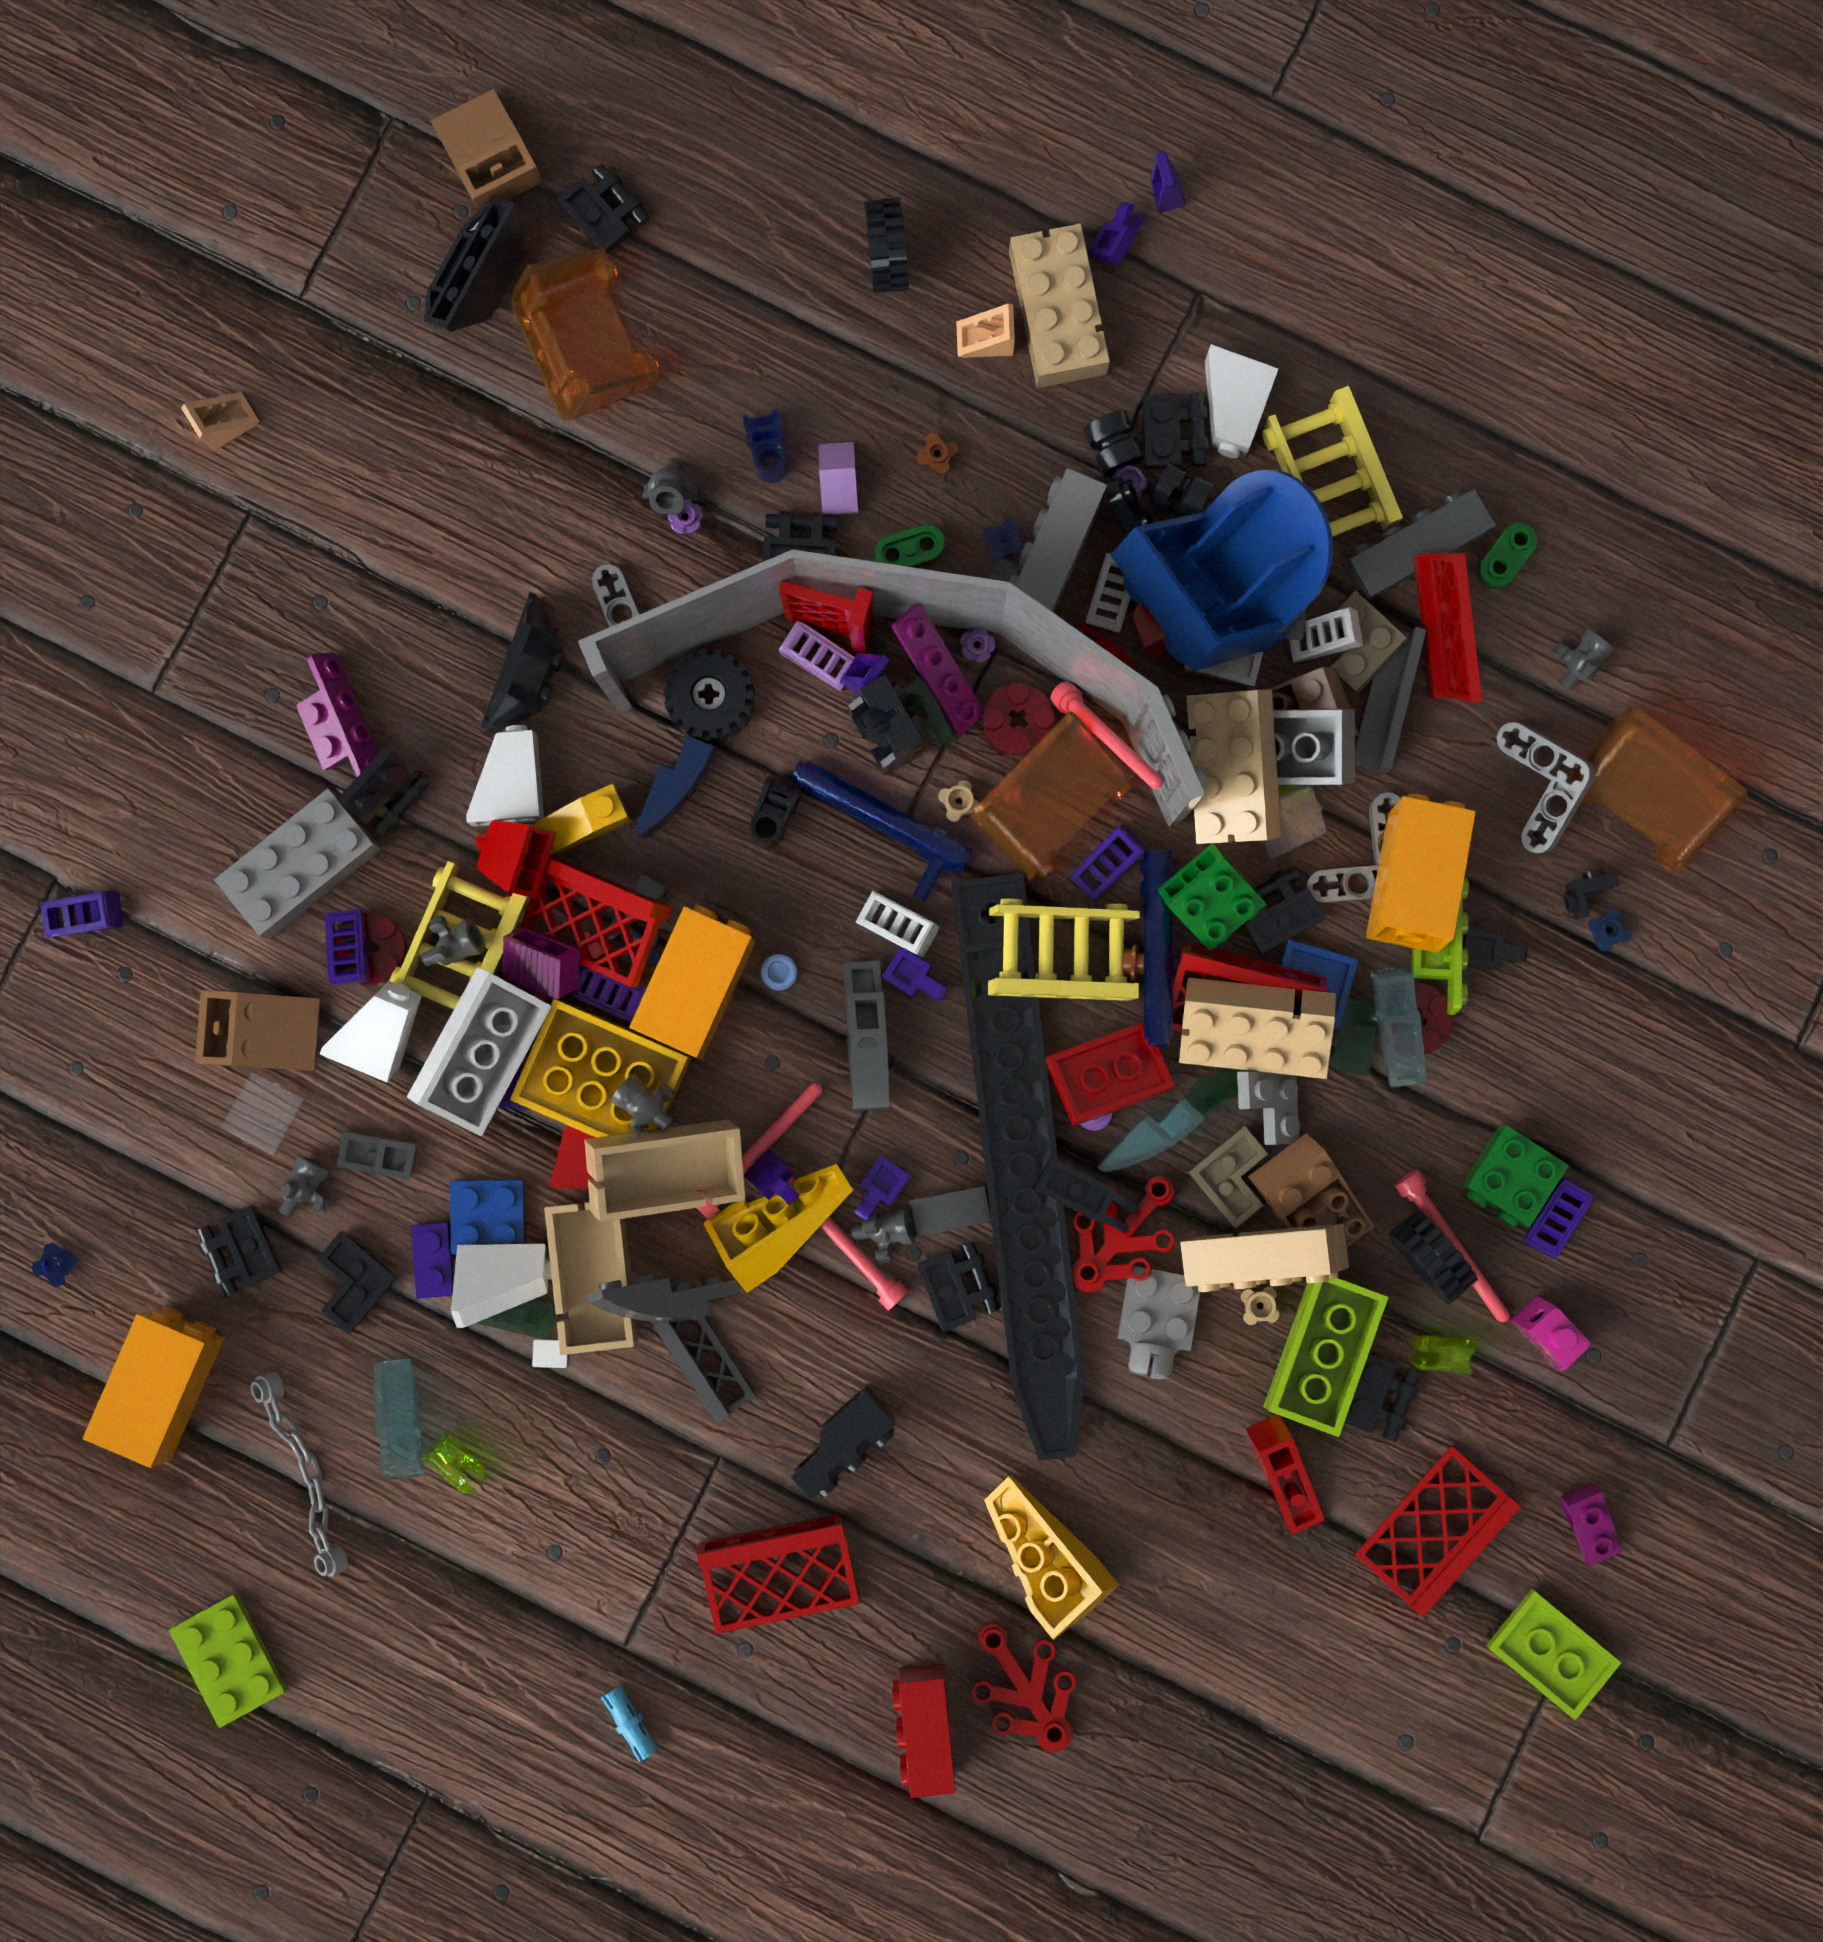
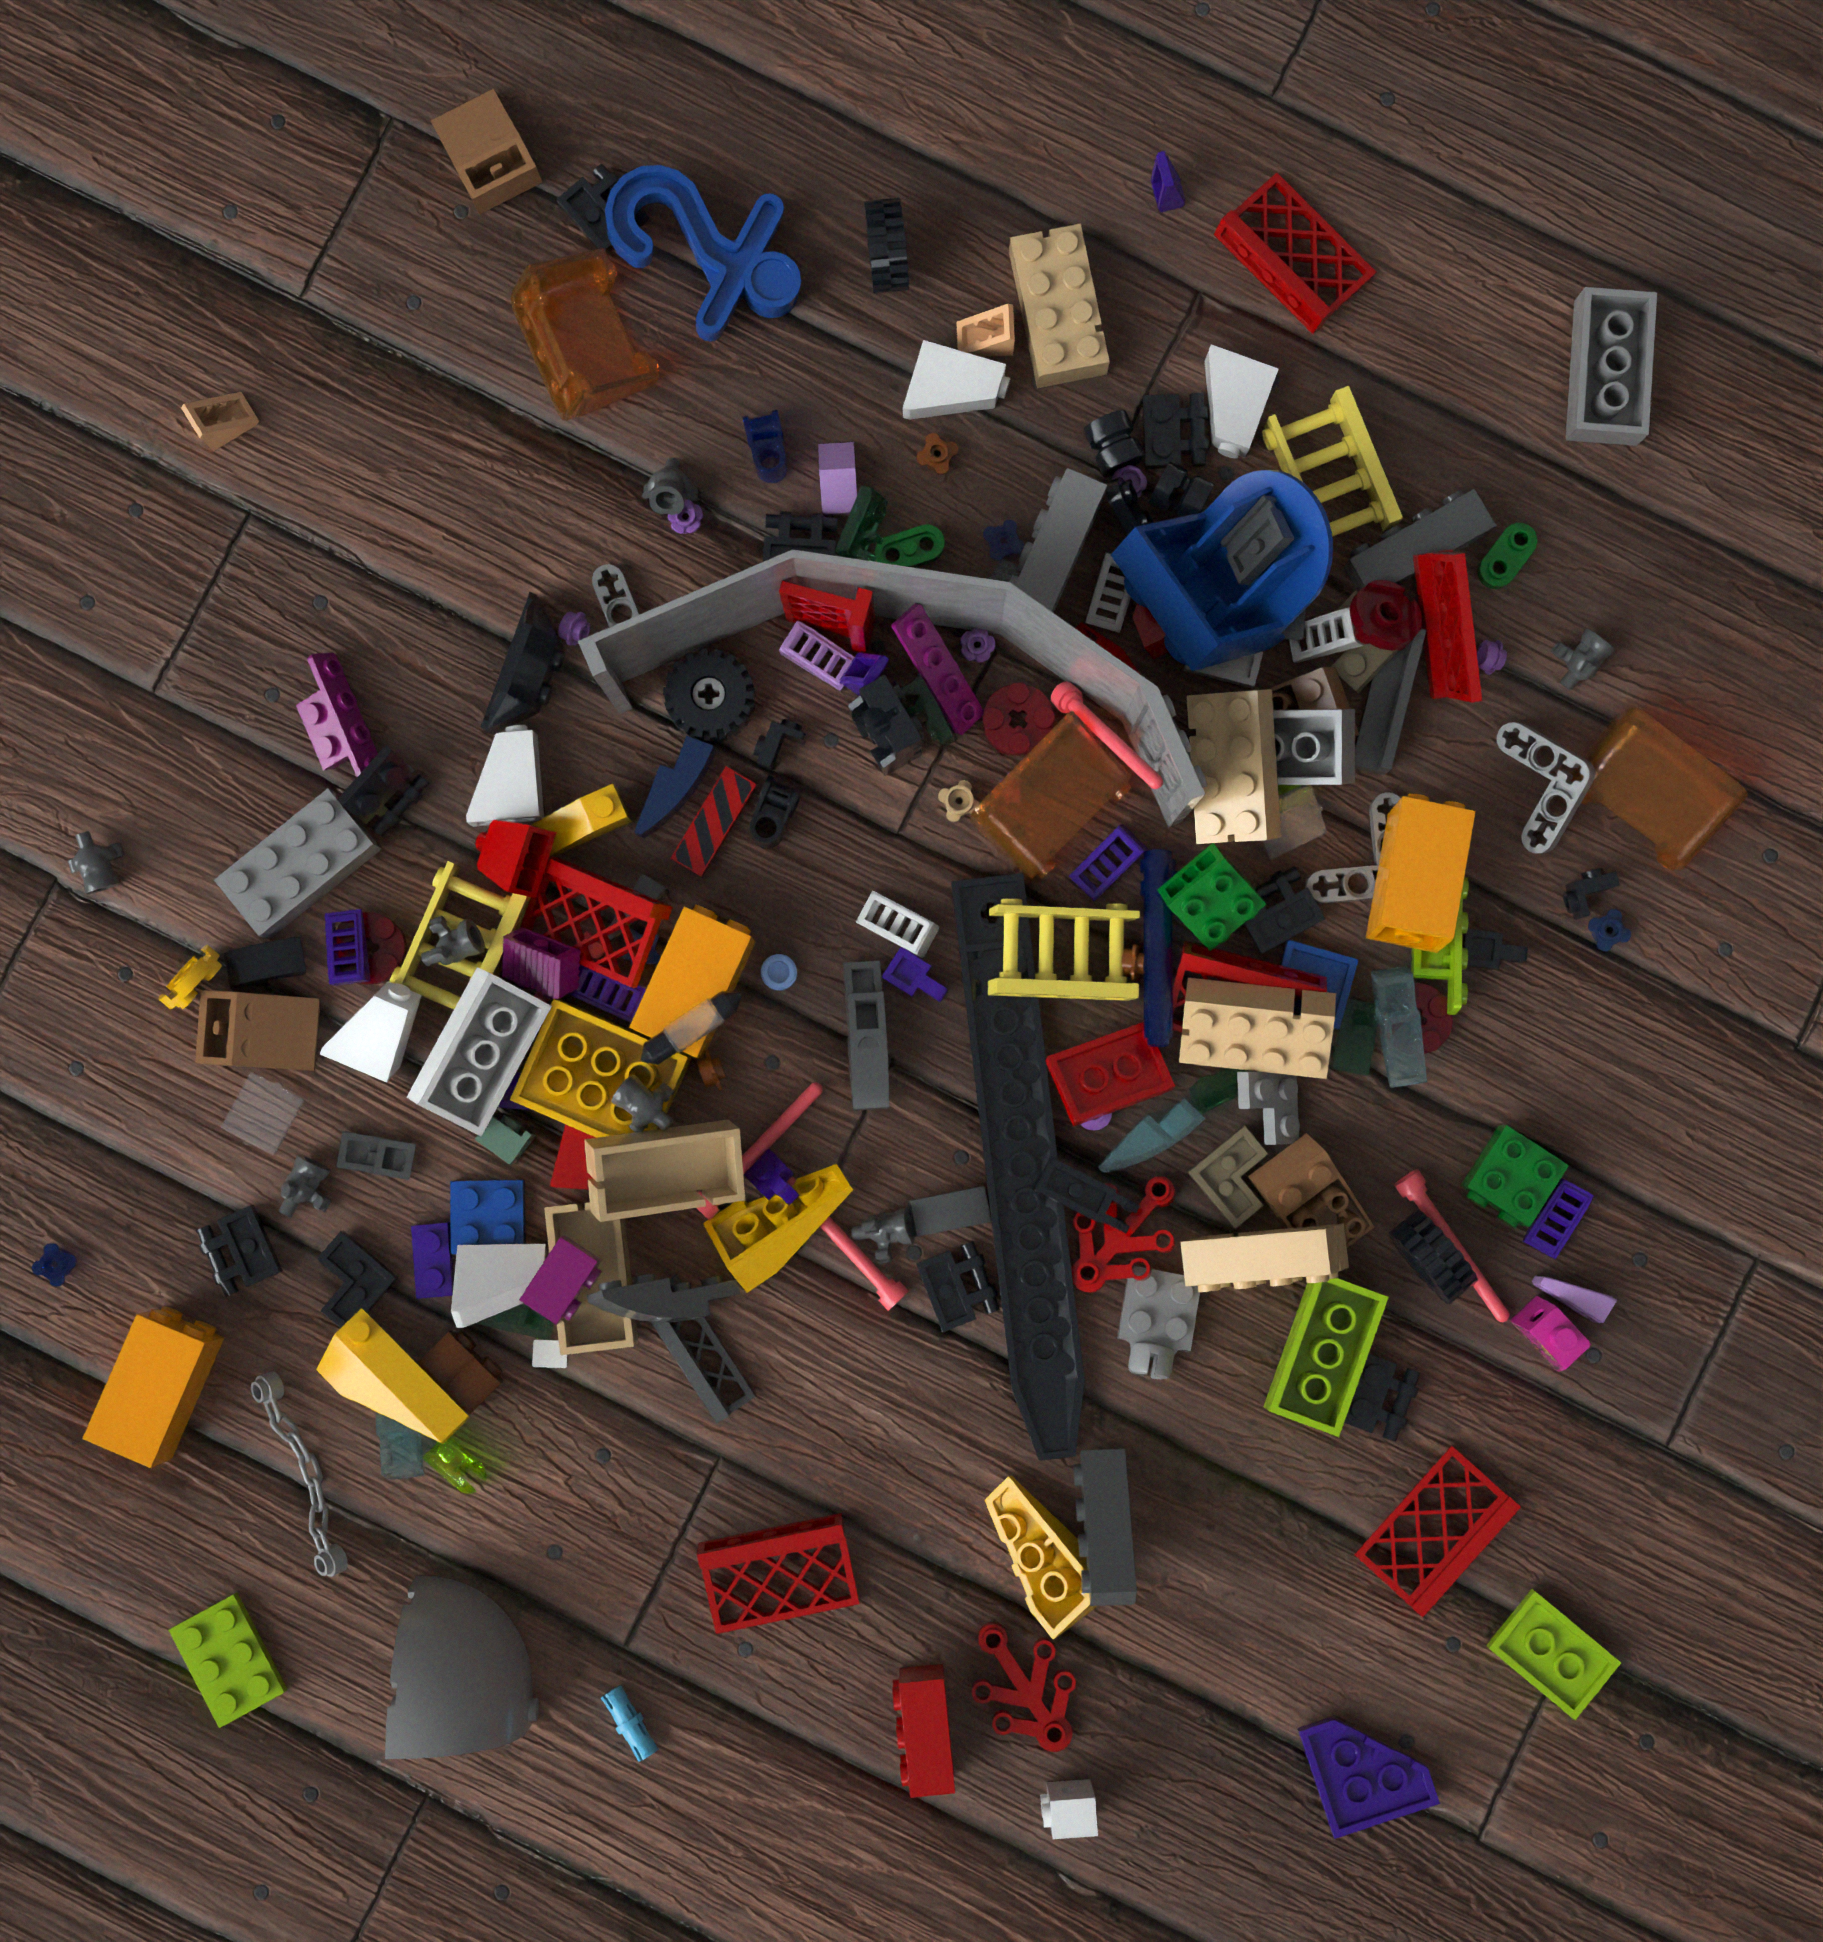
dark purple slope [40,891,123,938] -> none
black wedge [424,197,524,332] -> none
clear blue cylinder [791,760,973,901] -> none
black piece [791,1385,896,1501] -> none
dark purple plate [855,1155,911,1221] -> none
dark purple plate [1087,202,1145,265] -> none
tan plate [1241,1287,1279,1325] -> none
red slope [1245,1415,1325,1535] -> none
clear neon green piece [1408,1335,1476,1375] -> none
magenta plate [1559,1483,1622,1566] -> none
none -> dark grey piece [67,831,125,895]
none -> yellow plate [158,945,222,1009]
none -> black slope [224,937,306,989]
none -> yellow wedge [316,1308,470,1444]
none -> light grey brick [385,1576,539,1759]
none -> reddish brown brick [417,1330,504,1415]
none -> sand green brick [475,1114,537,1165]
none -> magenta brick [519,1235,602,1325]
none -> medium lavender plate [558,611,590,646]
none -> blue piece [605,165,801,342]
none -> piece [641,991,742,1065]
none -> tile [670,766,757,878]
none -> dark orange plate [697,1049,726,1091]
none -> black bracket [753,719,807,771]
none -> clear green plate [835,485,888,562]
none -> white slope [903,340,1010,420]
none -> white brick [1040,1779,1098,1839]
none -> dark grey brick [1073,1449,1137,1606]
none -> red fence [1214,172,1376,334]
none -> dark grey plate [1220,495,1294,585]
none -> dark purple plate [1297,1717,1440,1839]
none -> dark red plate [1350,580,1422,651]
none -> medium lavender plate [1477,640,1507,675]
none -> lavender slope [1532,1276,1617,1323]
none -> light grey brick [1566,287,1657,446]

